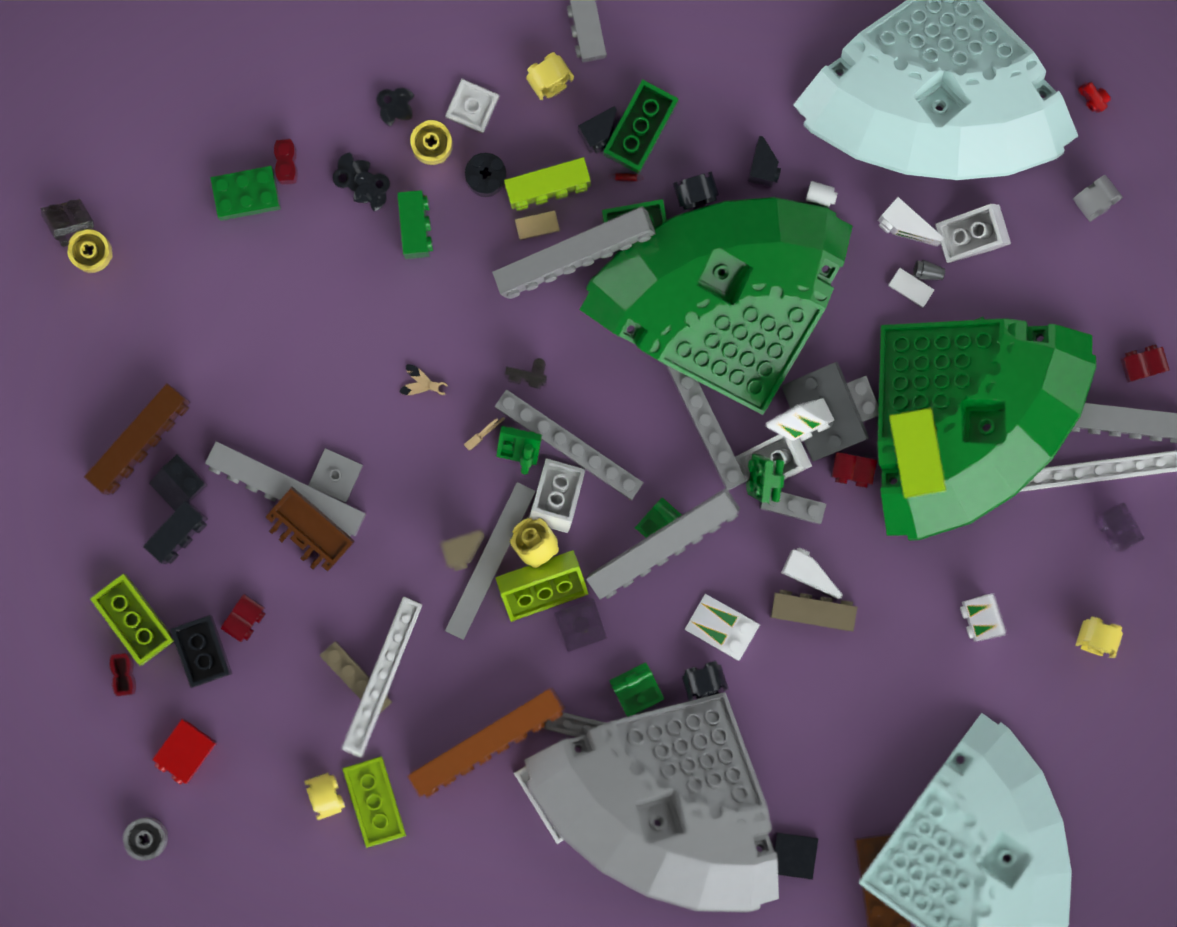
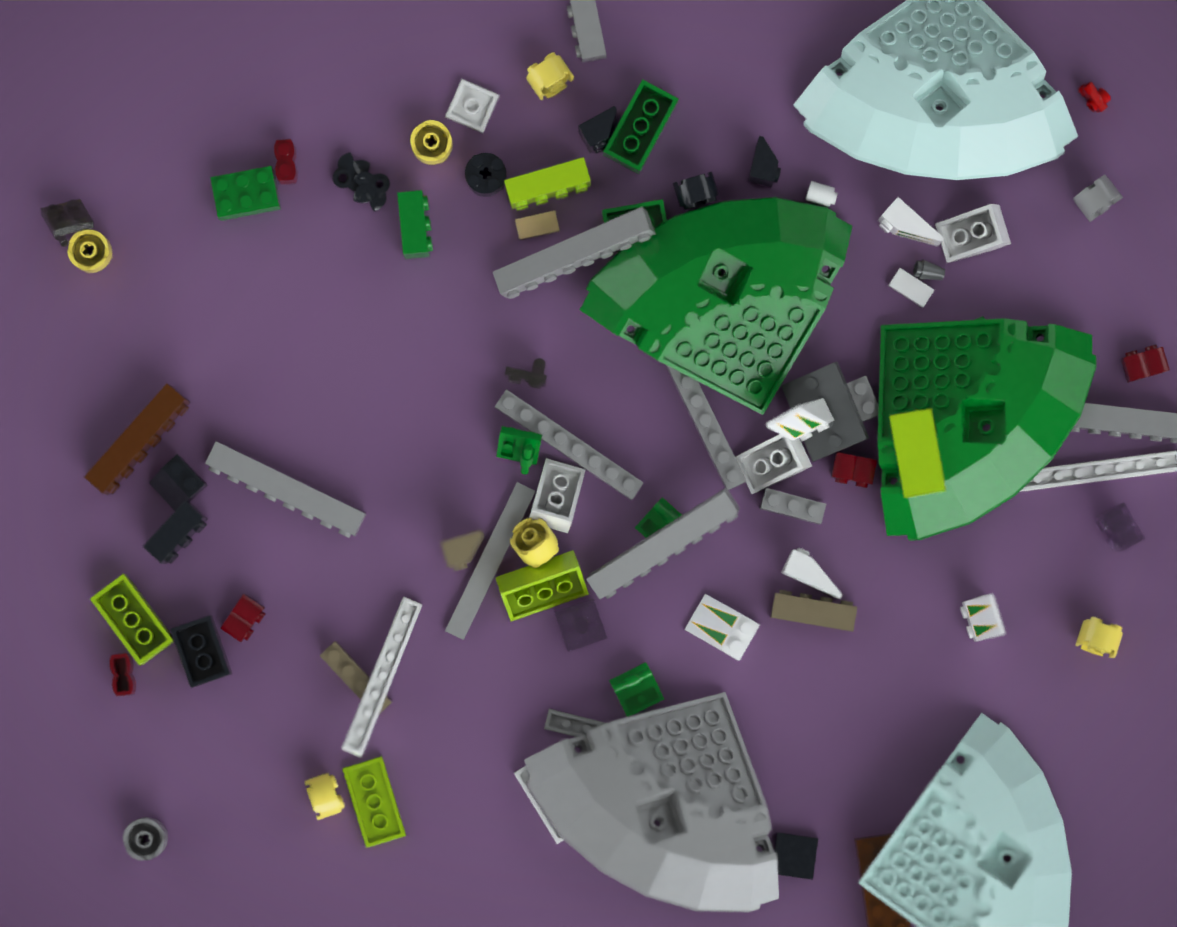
red brick [152,719,217,785] -> none
reddish brown hinge [265,487,355,571] -> none
light grey plate [308,448,363,503] -> none
black plate [376,88,414,126] -> none
tan piece [400,364,448,396] -> none
dark orange piece [407,687,565,798] -> none
tan piece [464,417,505,450] -> none
red piece [609,173,643,182] -> none
black brick [682,661,728,701] -> none
green plate [746,454,785,503] -> none

